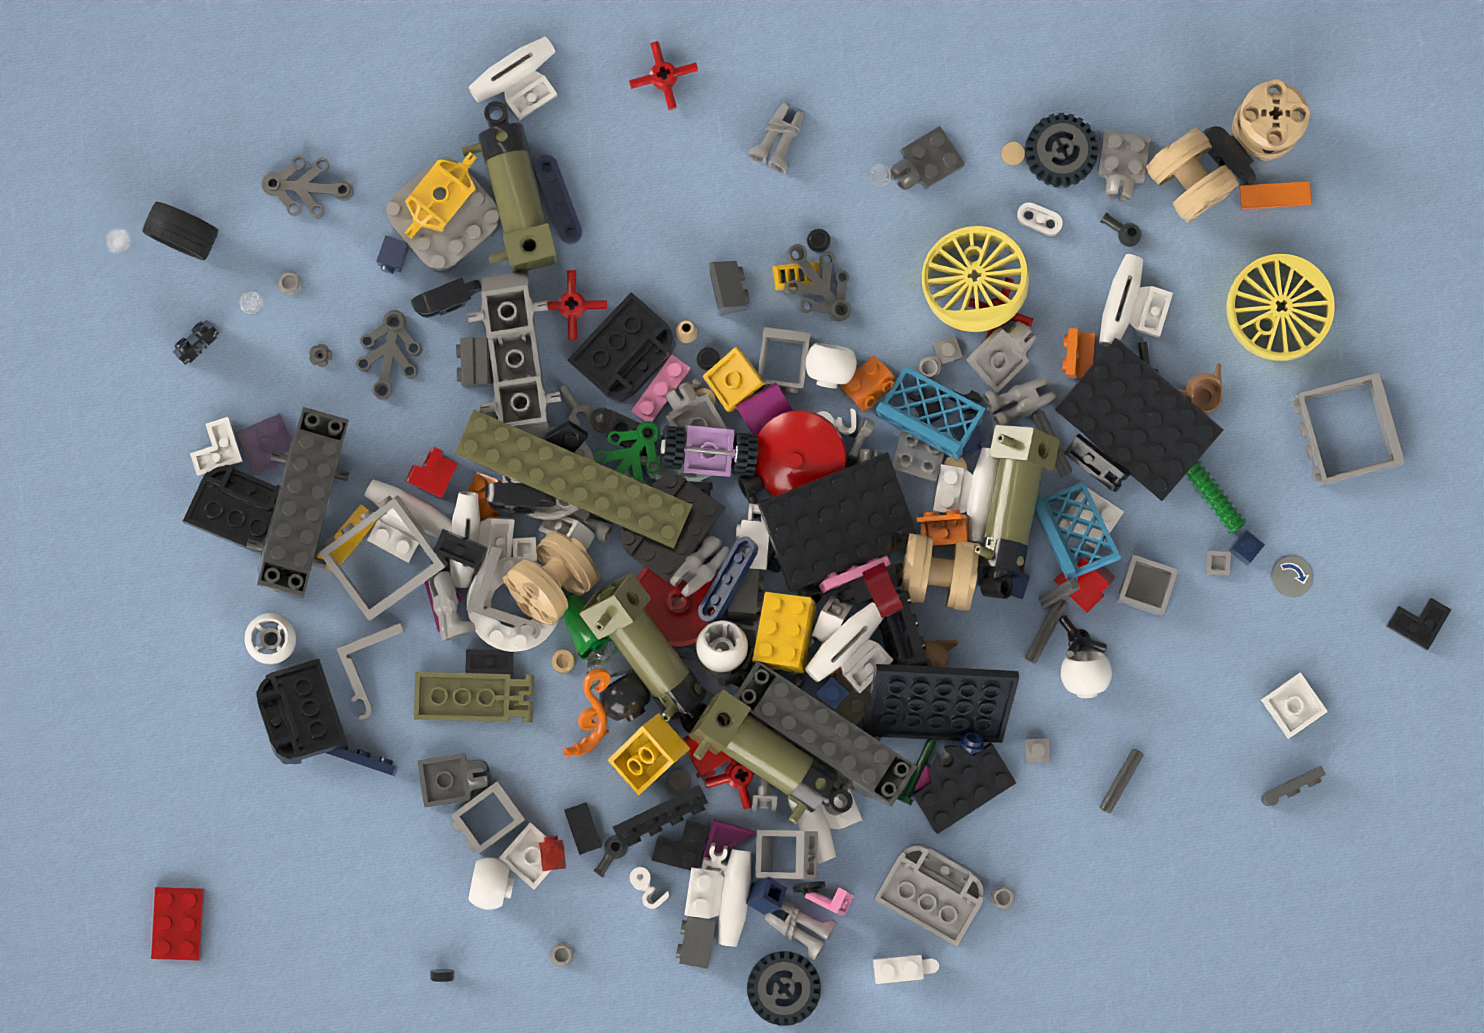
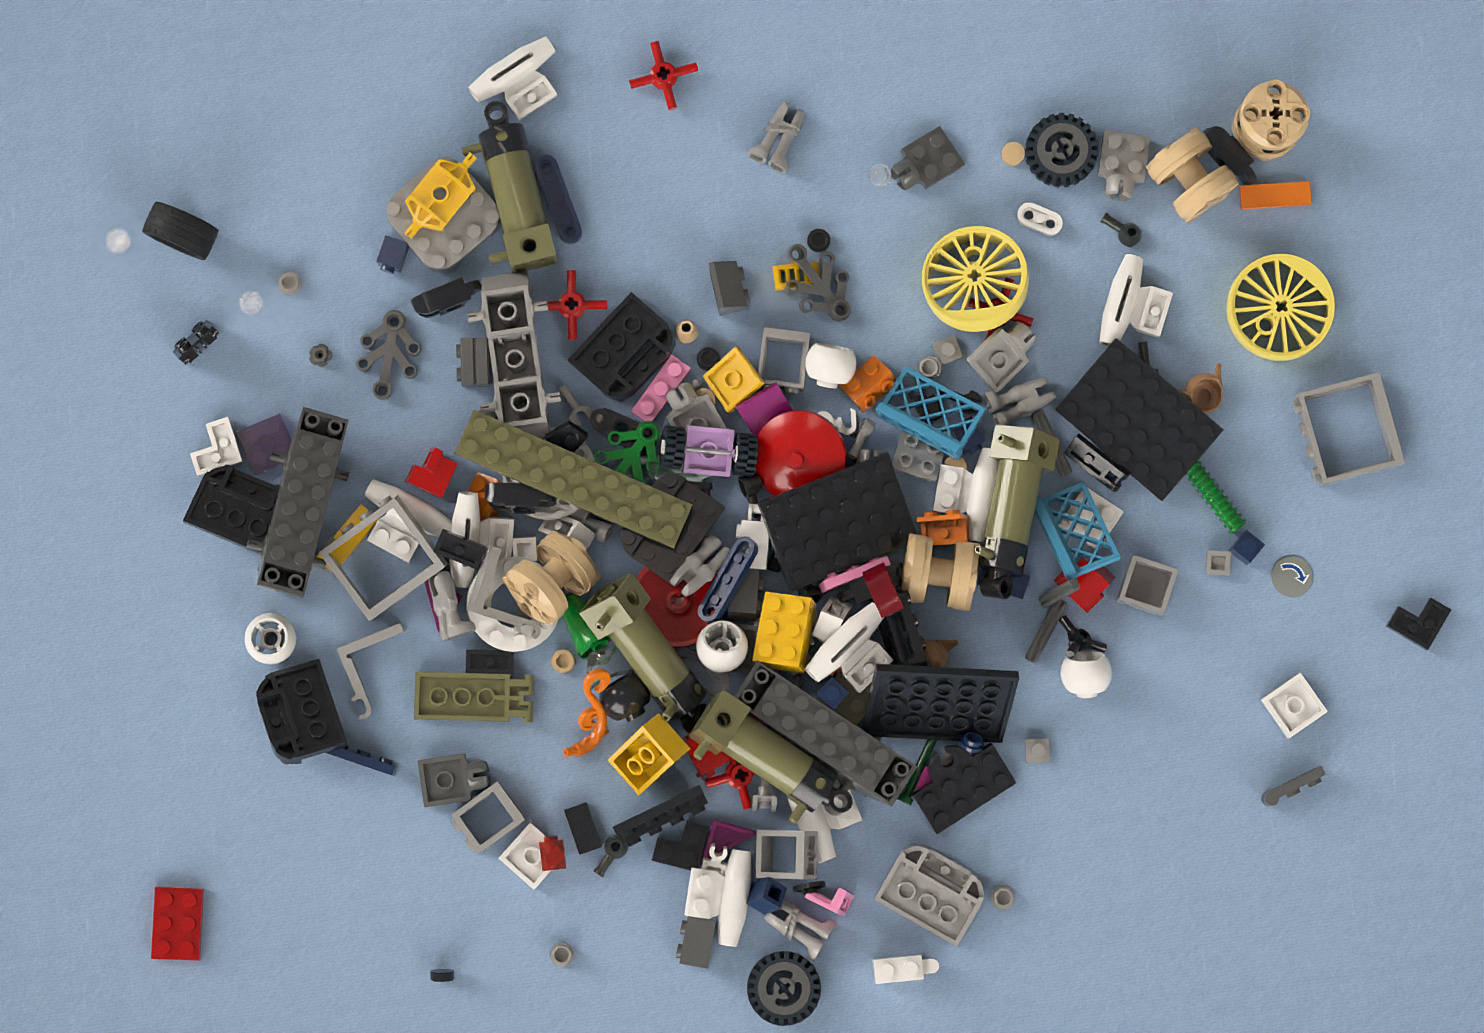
dark grey plant [262,155,353,219] -> none
white wheel [468,857,514,910] -> none
white leg [630,867,670,909] -> none
light grey plate [668,769,692,793] -> none
black piece [718,647,755,688] -> none
orange bracket [1062,328,1096,379] -> none
dark grey axle [1100,749,1144,814] -> none

